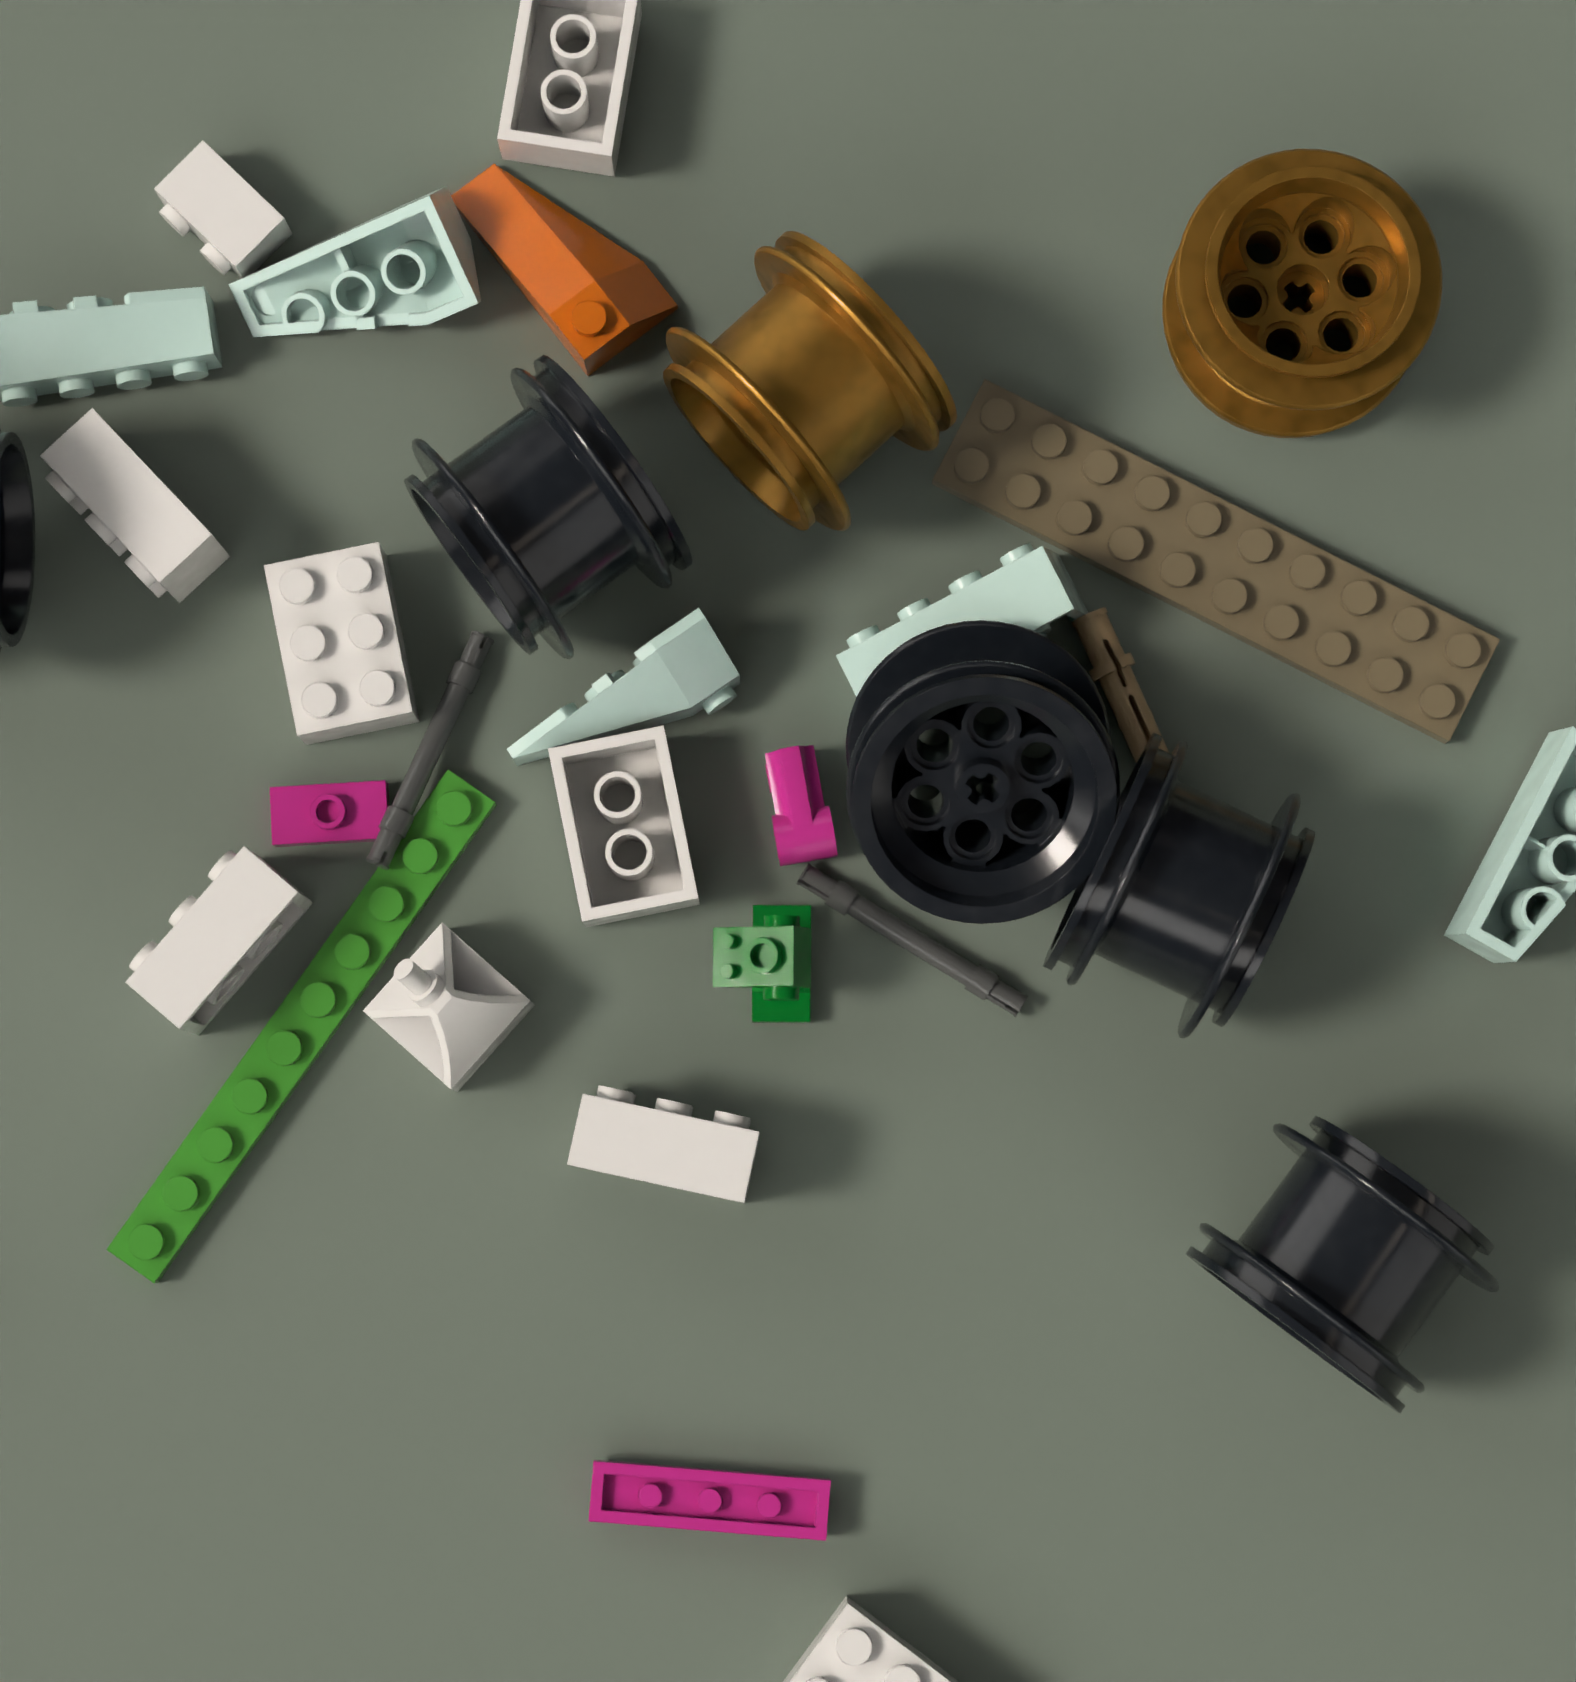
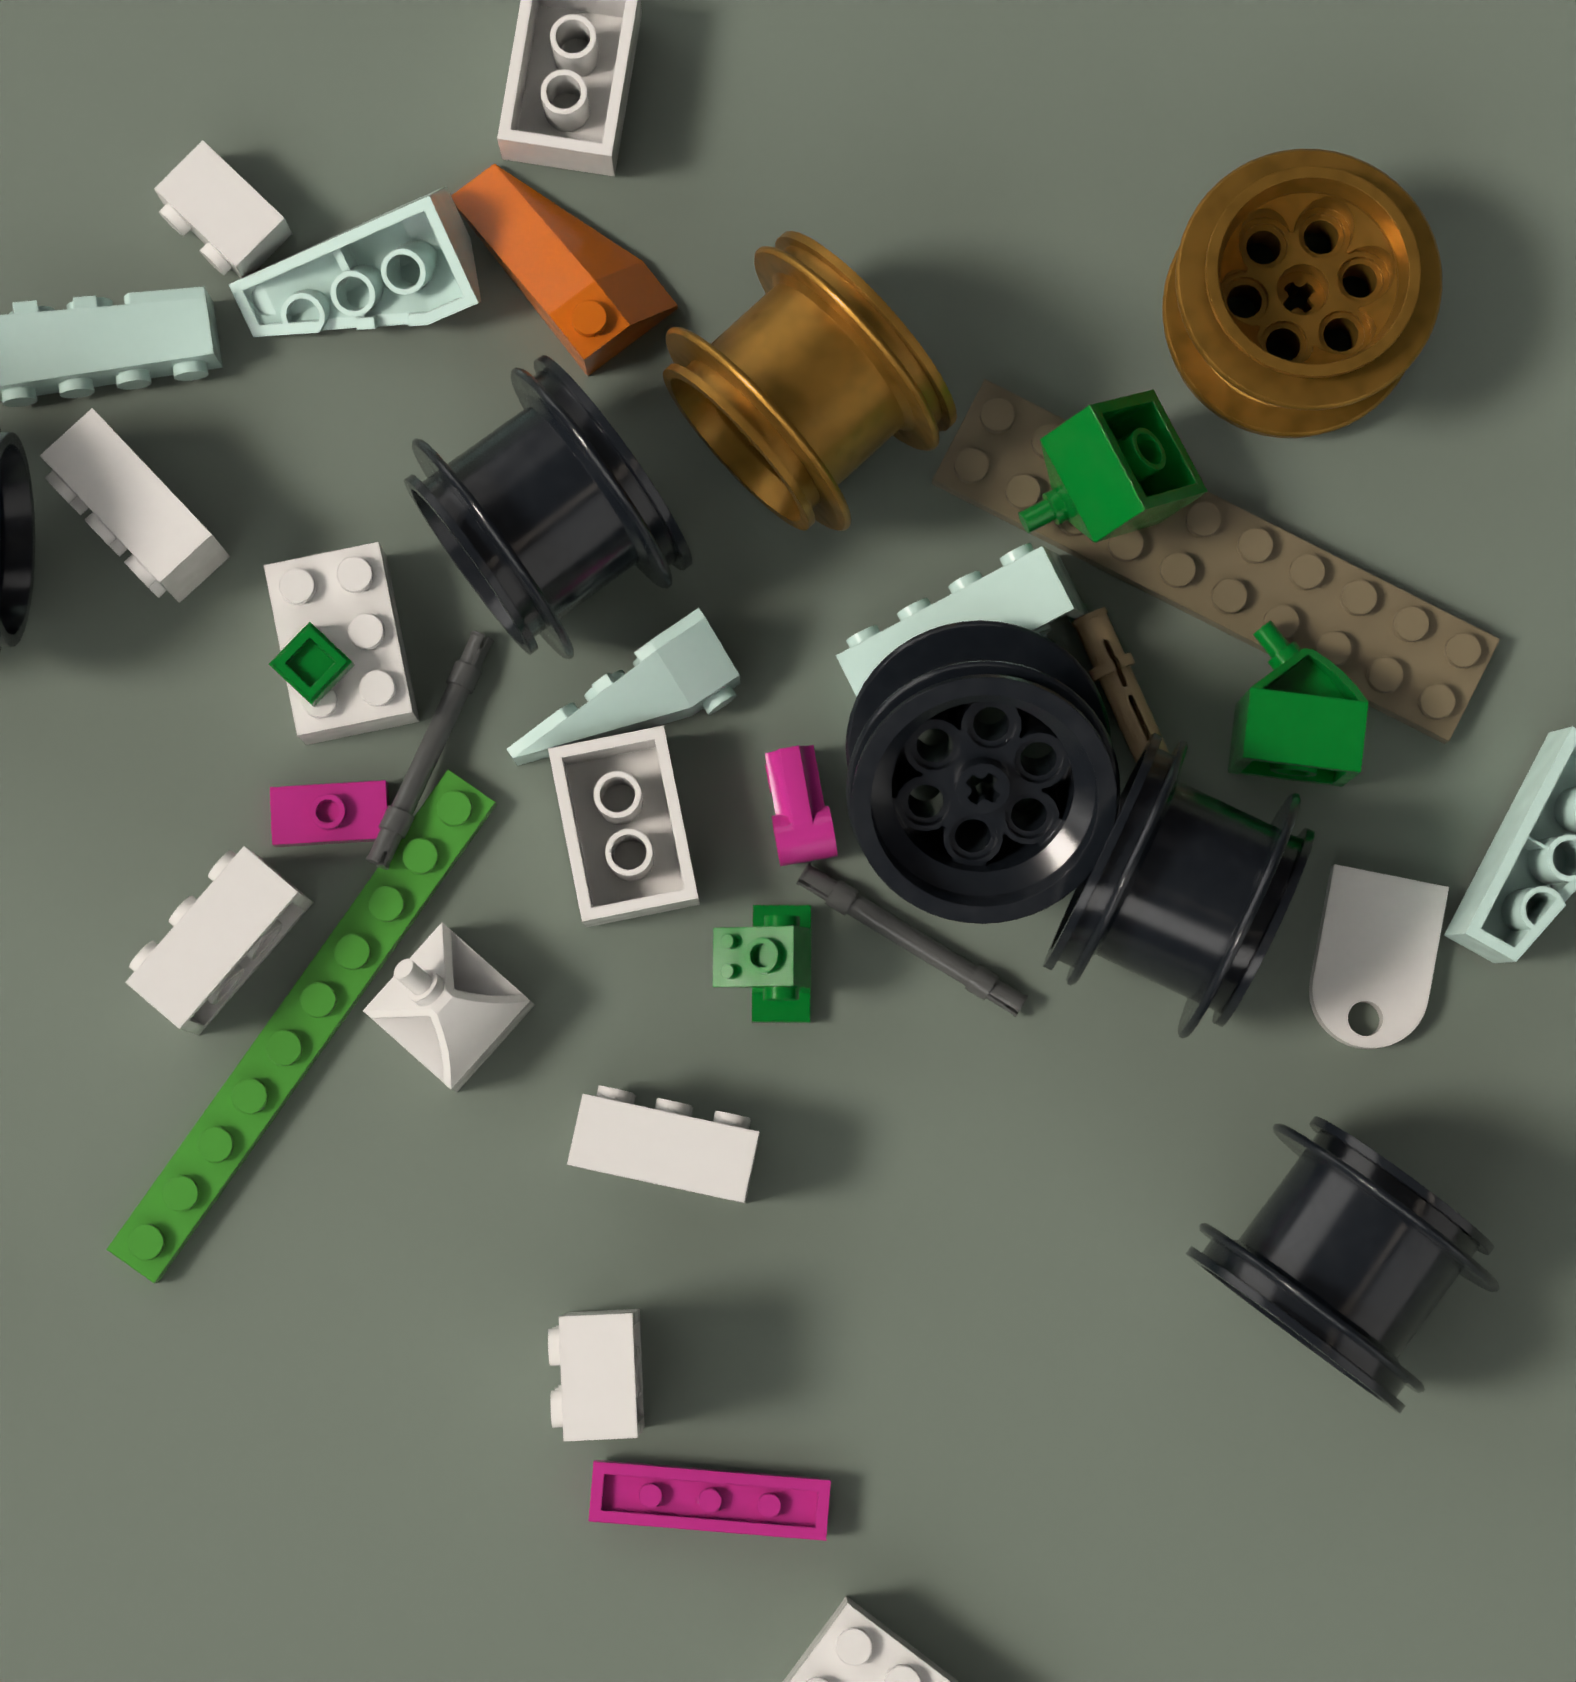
none -> green tile [269,622,355,707]
none -> white brick [548,1309,645,1441]
none -> green piece [1018,389,1208,543]
none -> green piece [1228,620,1369,787]
none -> white tile [1309,864,1449,1049]

